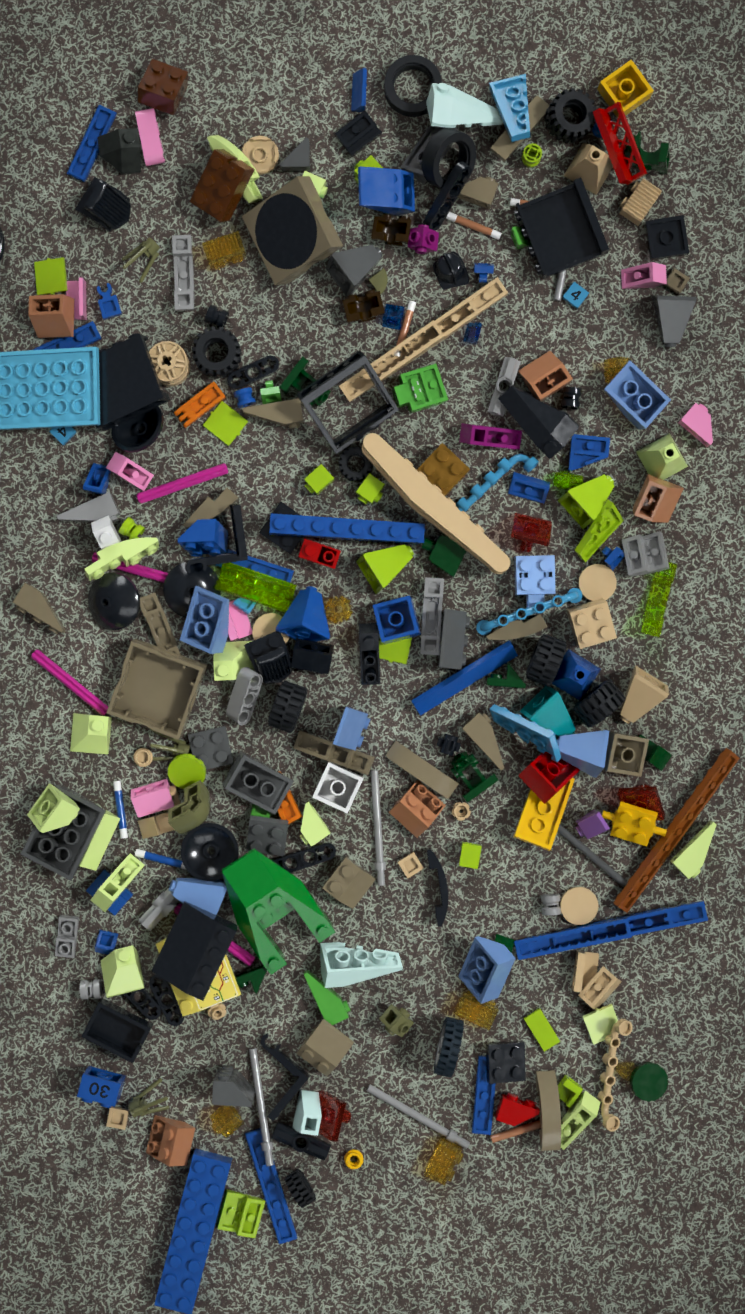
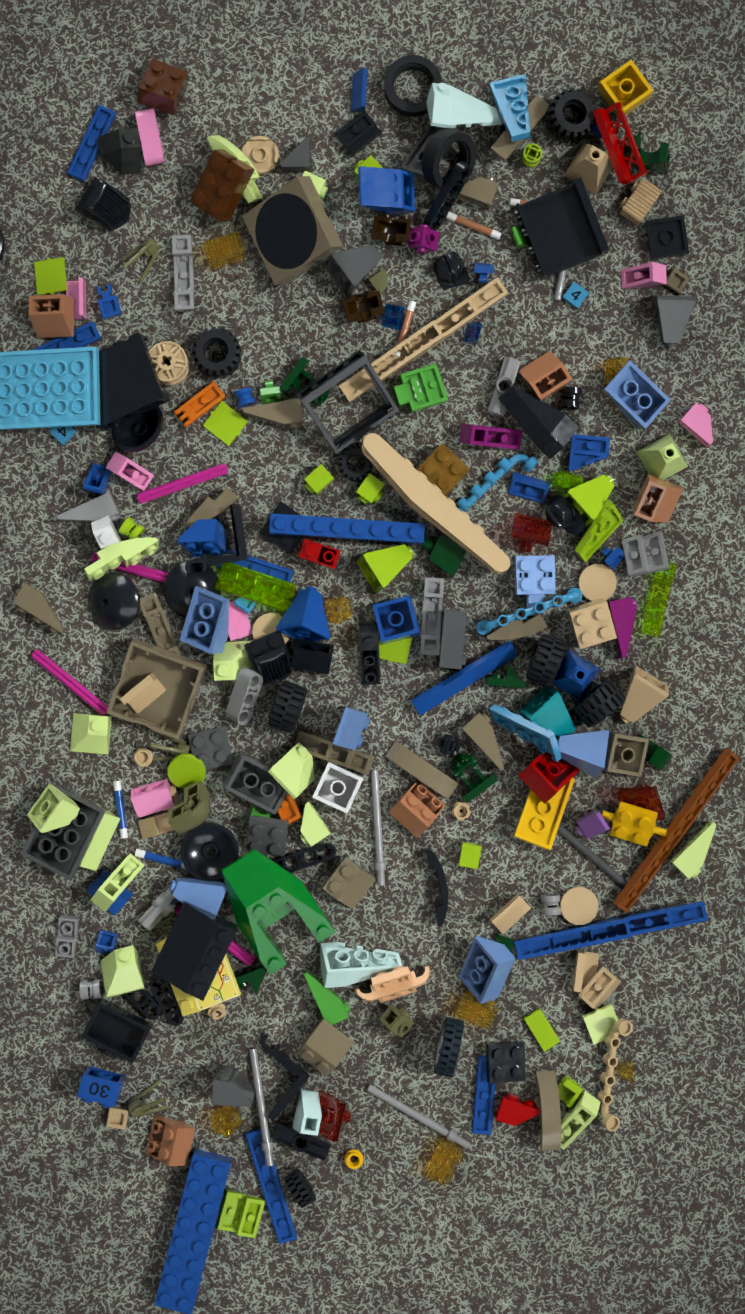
black wheel [204,304,229,328] -> none
black beam [227,355,280,390] -> none
tan plate [398,851,424,878] -> none
nougat bar [490,1120,541,1143] -> none
dark green tile [630,1062,668,1102] -> none
none -> tan panel [120,672,166,713]
none -> yellowish green slope [268,742,315,800]
none -> light nougat plate [356,966,430,1003]
none -> tan panel [490,894,531,934]
none -> black piece [545,495,585,534]
none -> magenta slope [608,597,638,658]

